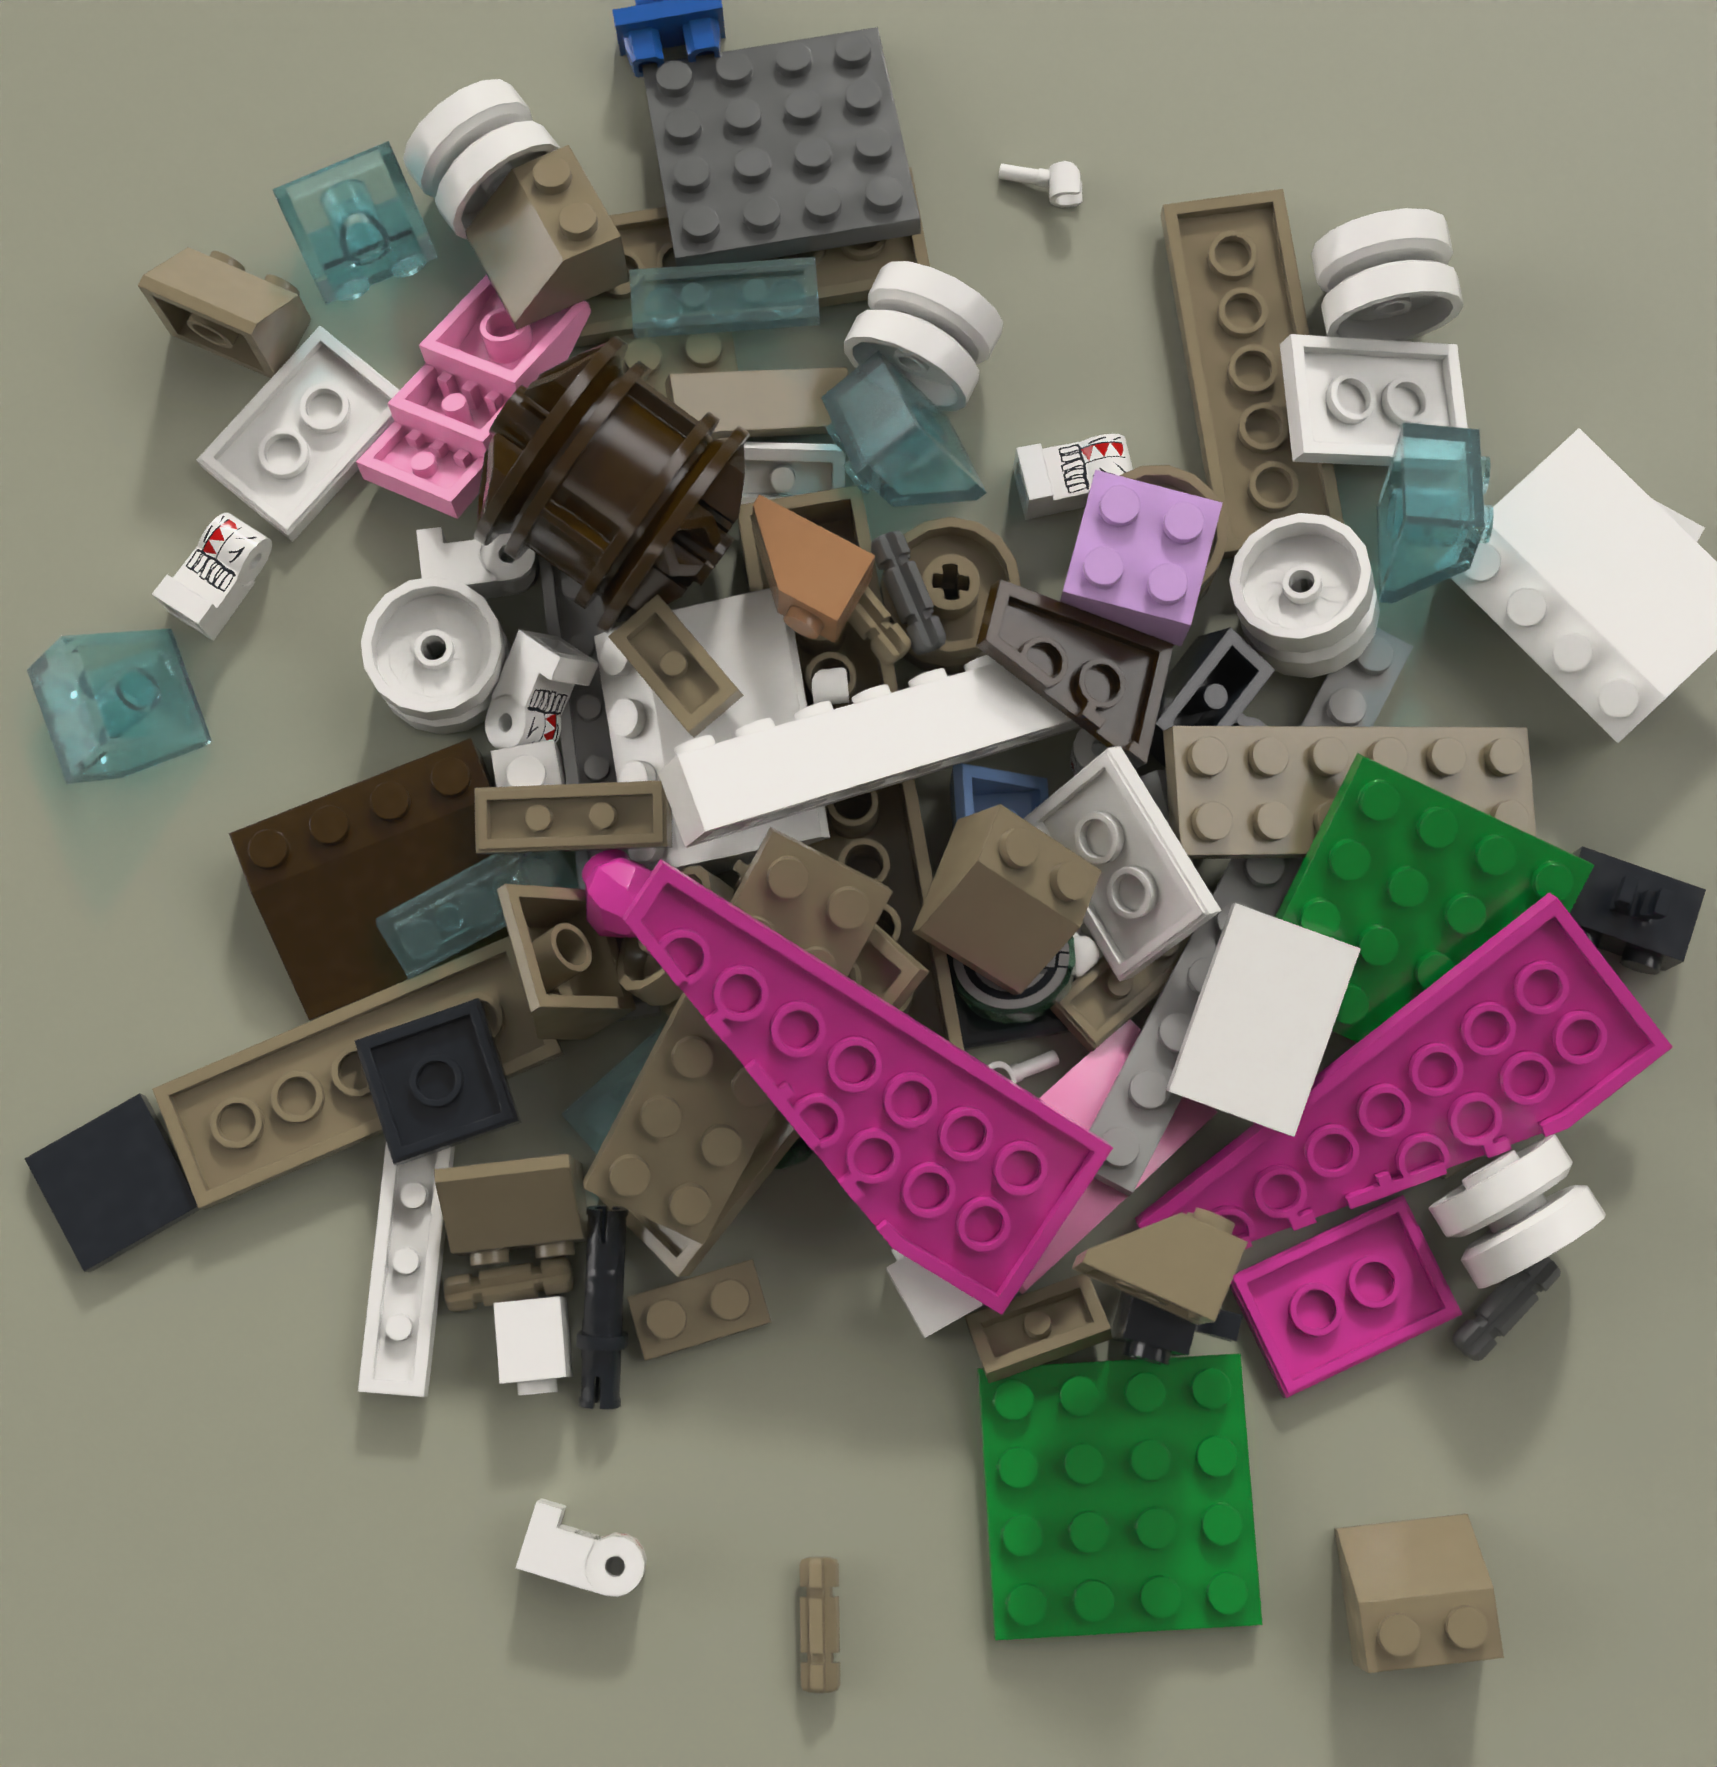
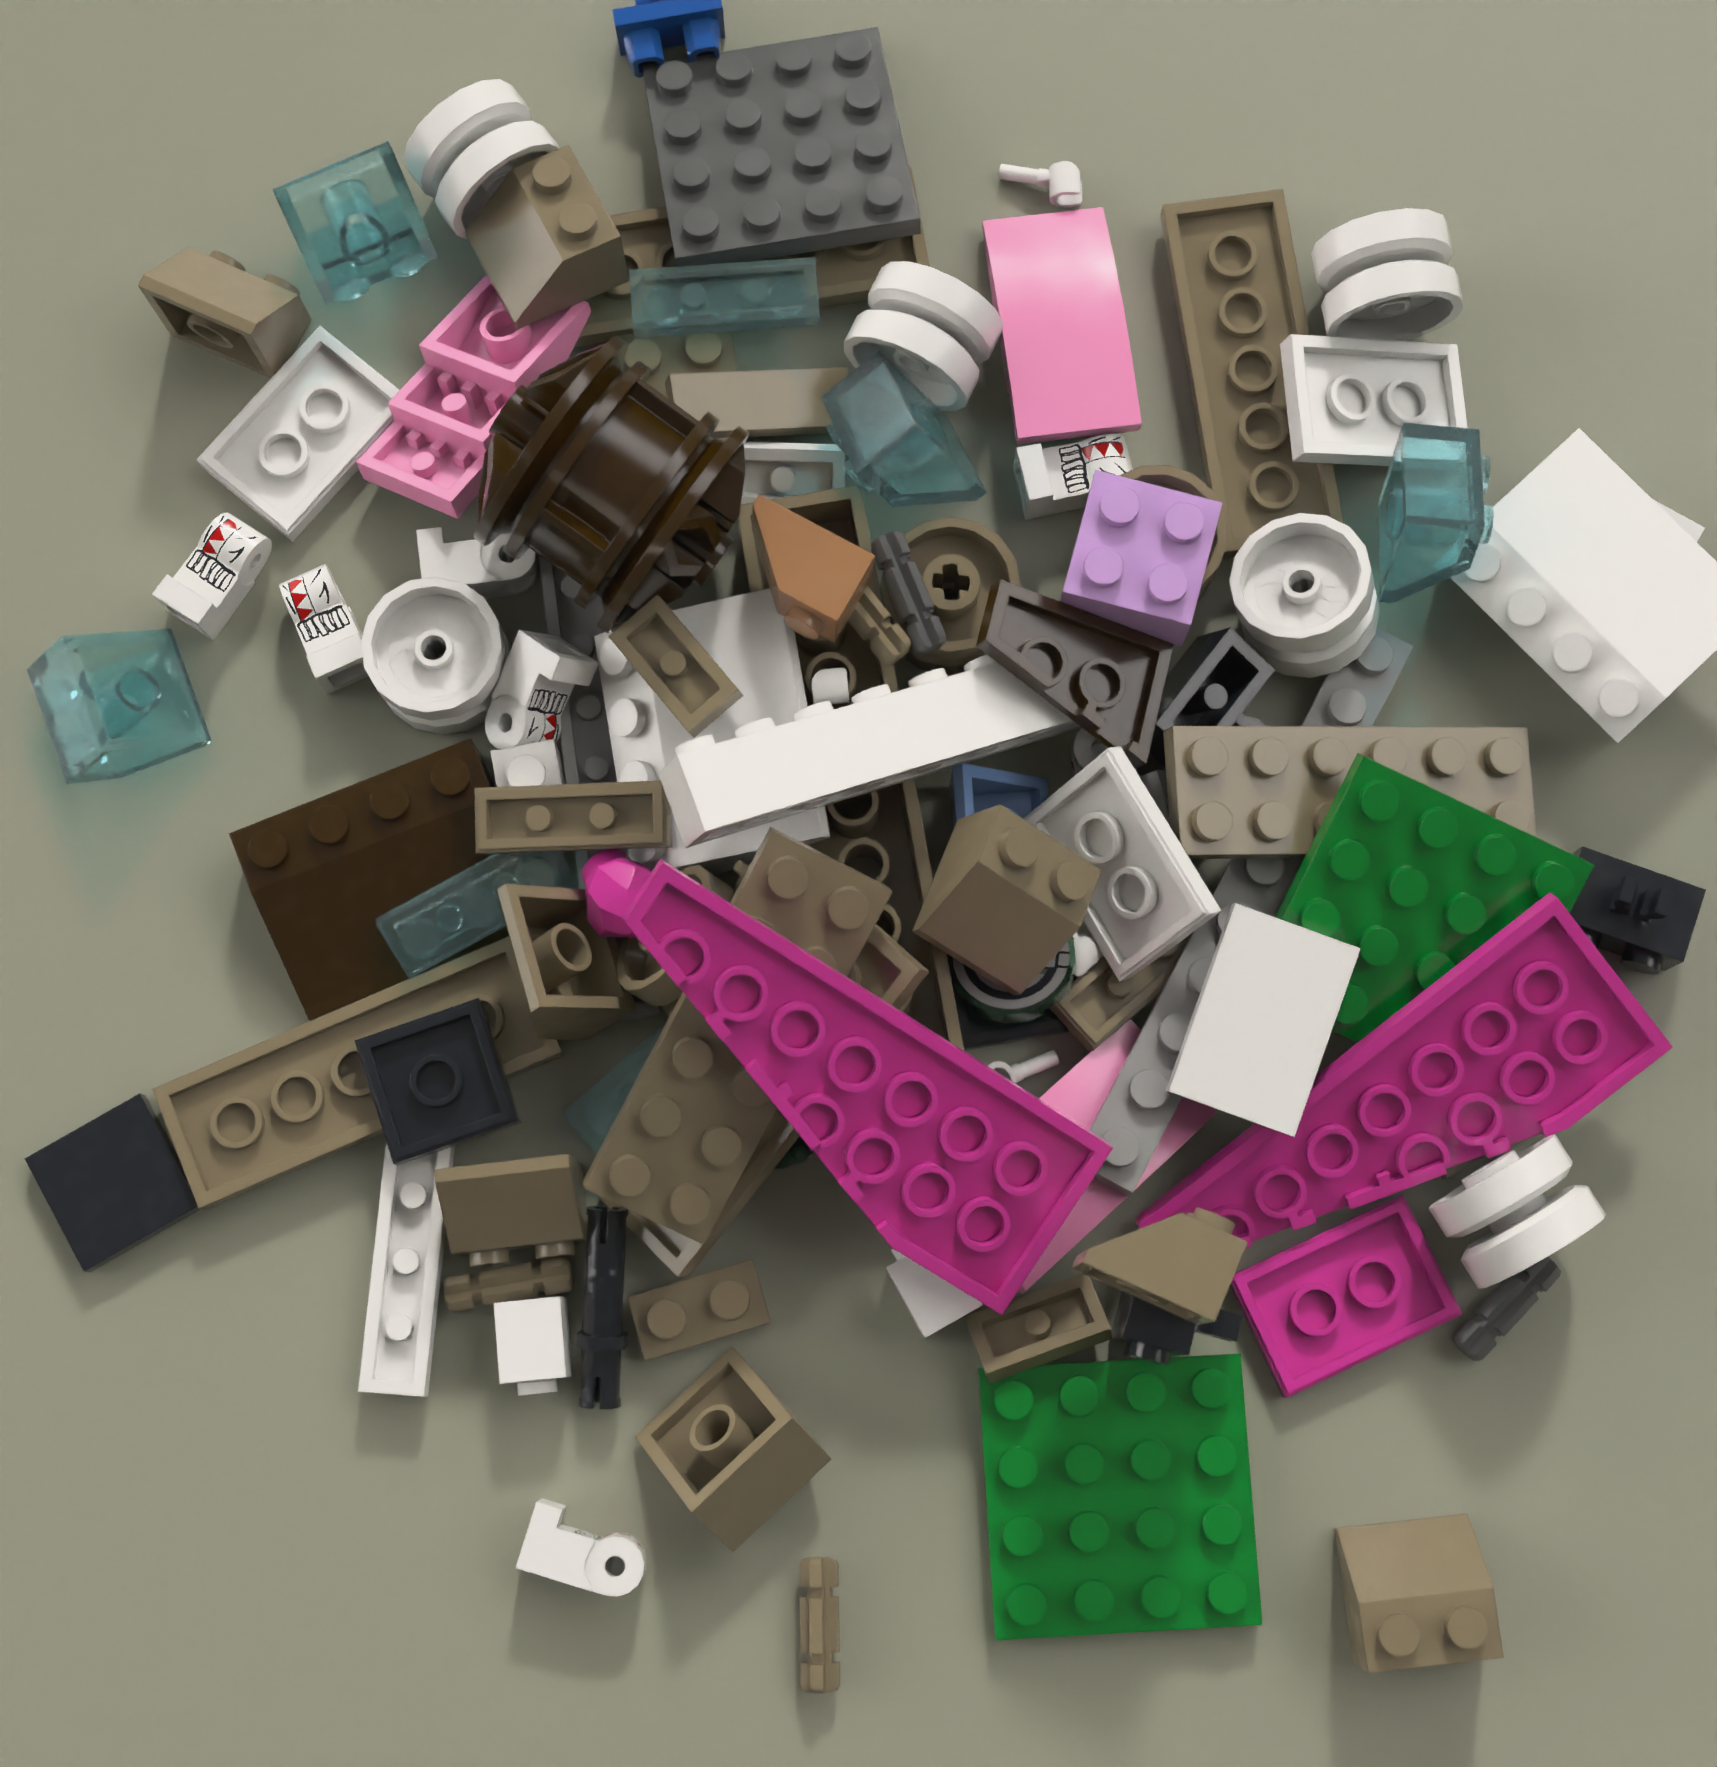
none -> white leg [279,564,368,694]
none -> dark tan slope [635,1347,831,1552]
none -> bright pink slope [982,207,1142,445]

